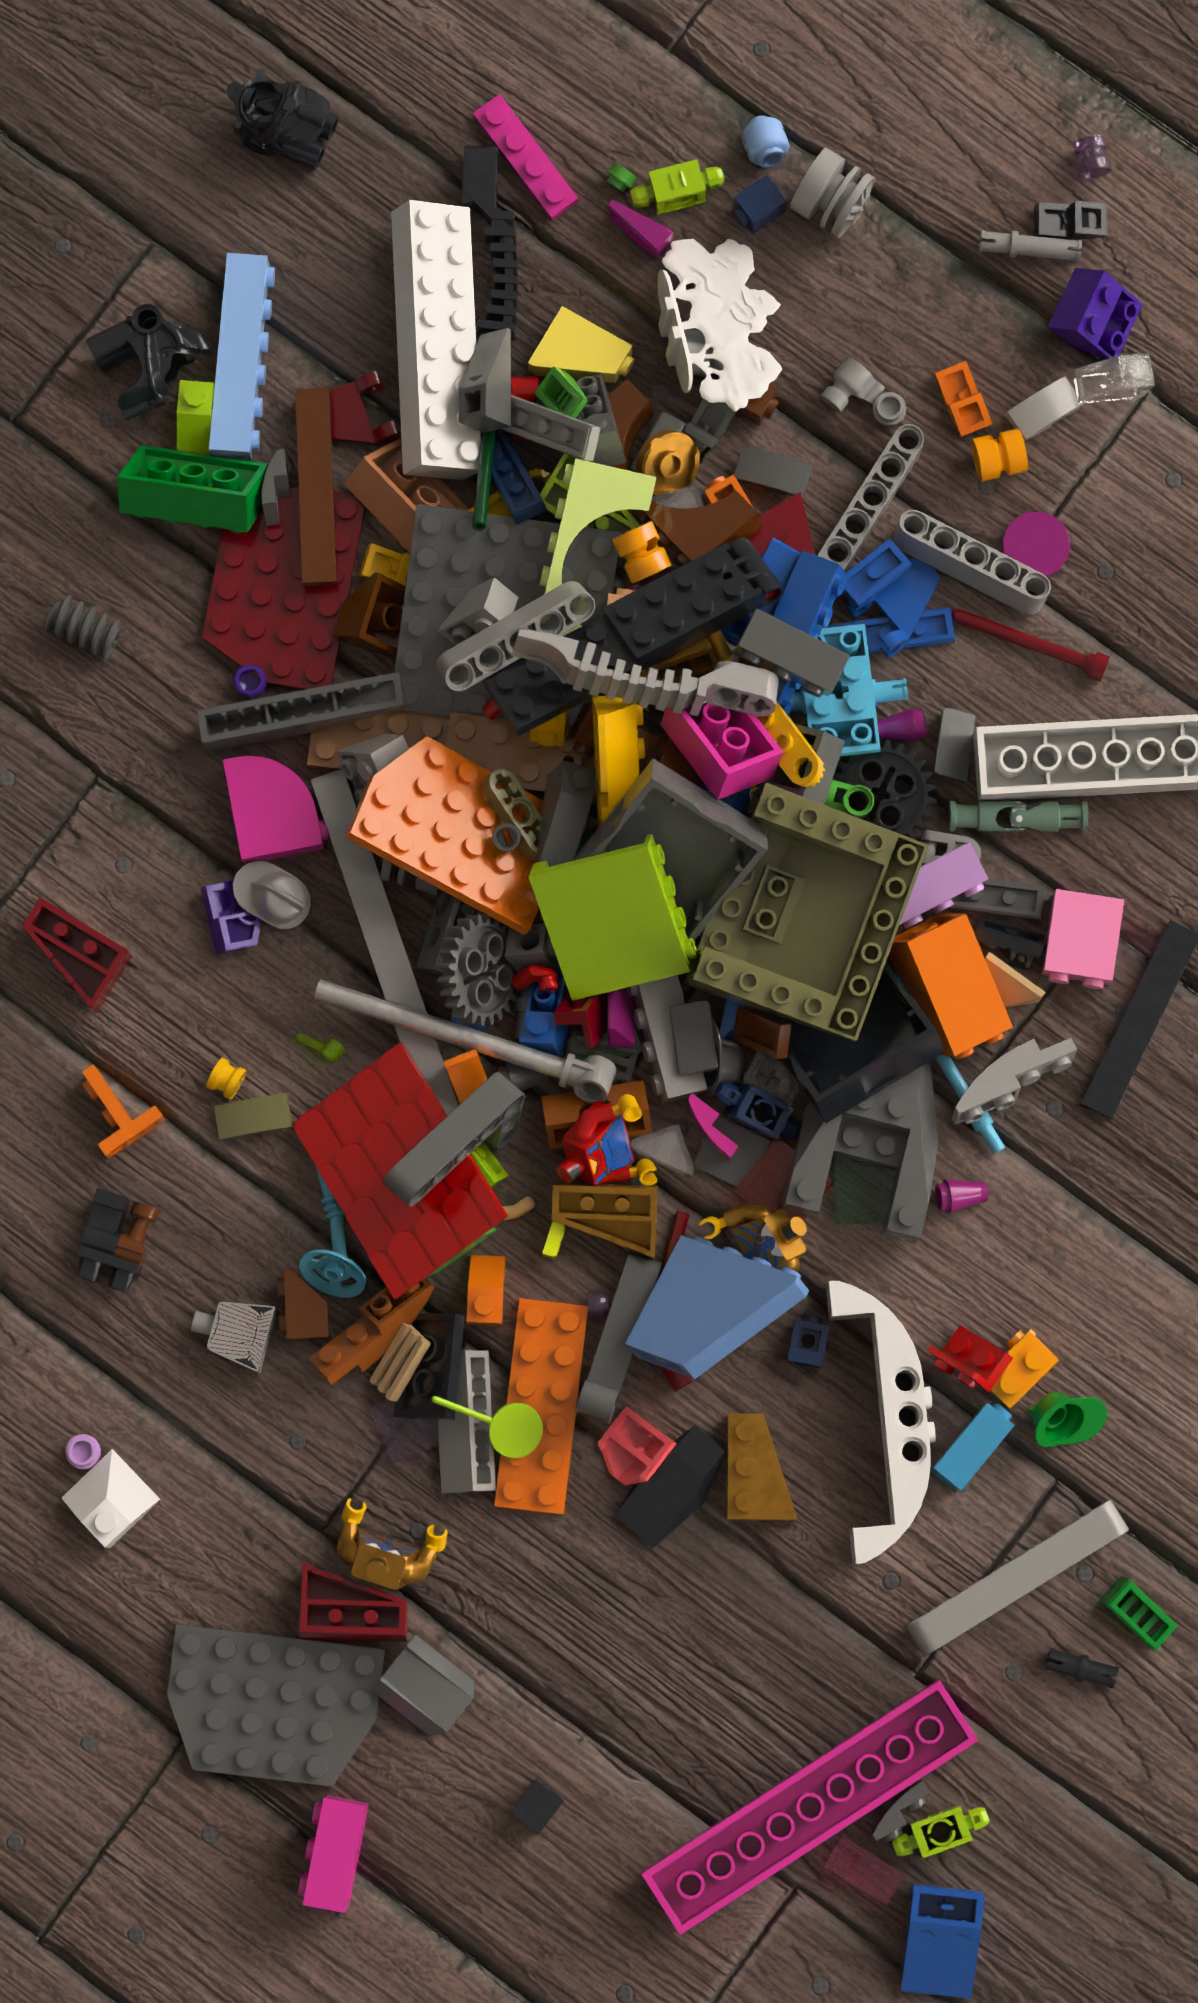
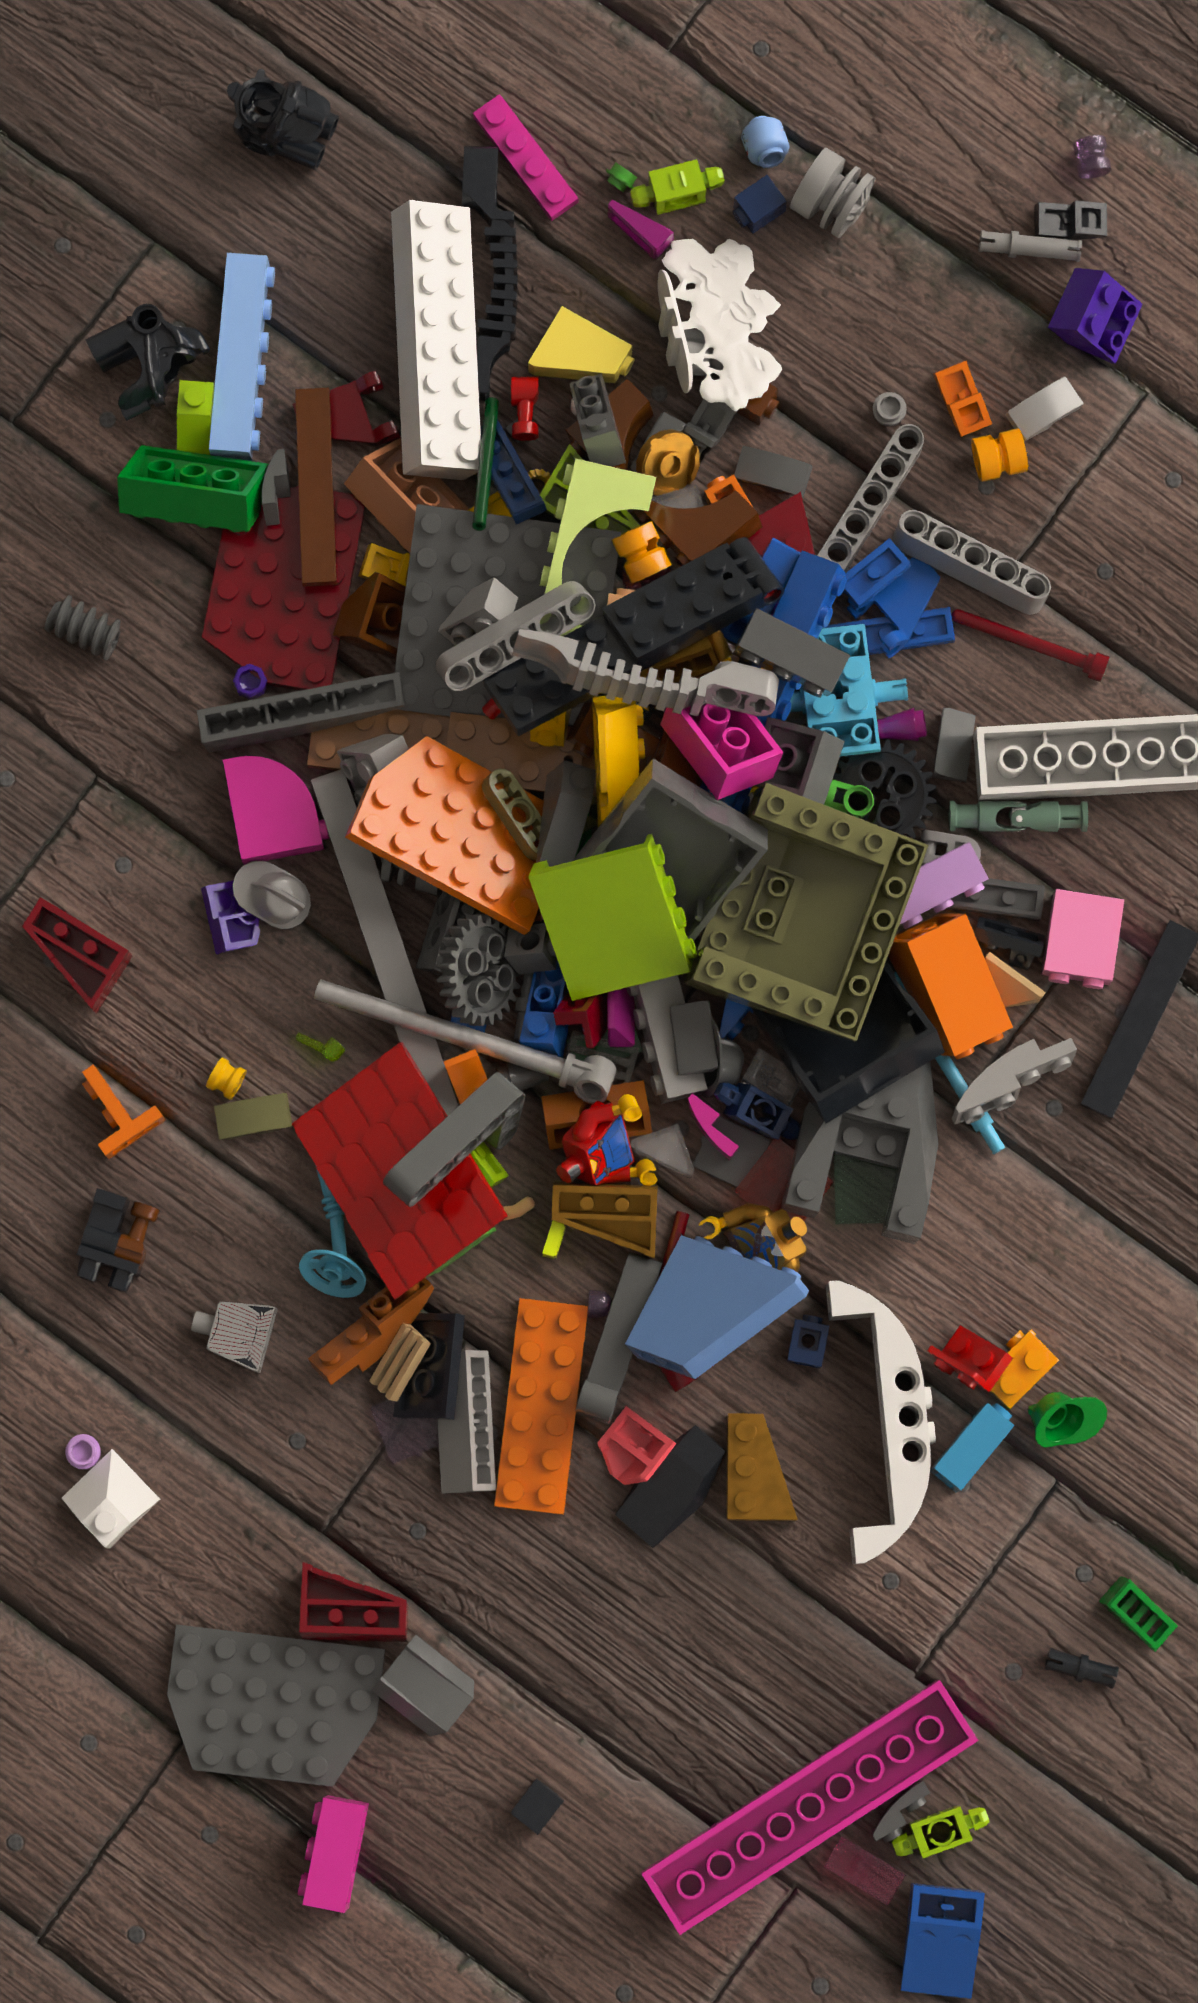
reddish brown slope [278,1269,331,1341] -> none
pearl gold torso [337,1498,448,1590] -> none
lime piece [432,1396,543,1458] -> none
dark grey slope [459,328,511,433] -> none
orange slope [466,1255,506,1326] -> none
dark grey hinge [493,823,521,851] -> none
light grey tile [502,395,601,461] -> none
red arm [512,964,559,993] -> none
bright green slope [534,366,588,418] -> none
reddish brown tile [733,1006,791,1059] -> none
yellow plate [756,701,825,788] -> none
light grey piece [820,356,885,413] -> none
light grey beam [906,1499,1129,1656] -> none
magenta cone [935,1179,988,1213] -> none
magenta tile [1002,511,1070,578] -> none
clear slope [1073,353,1155,404] -> none

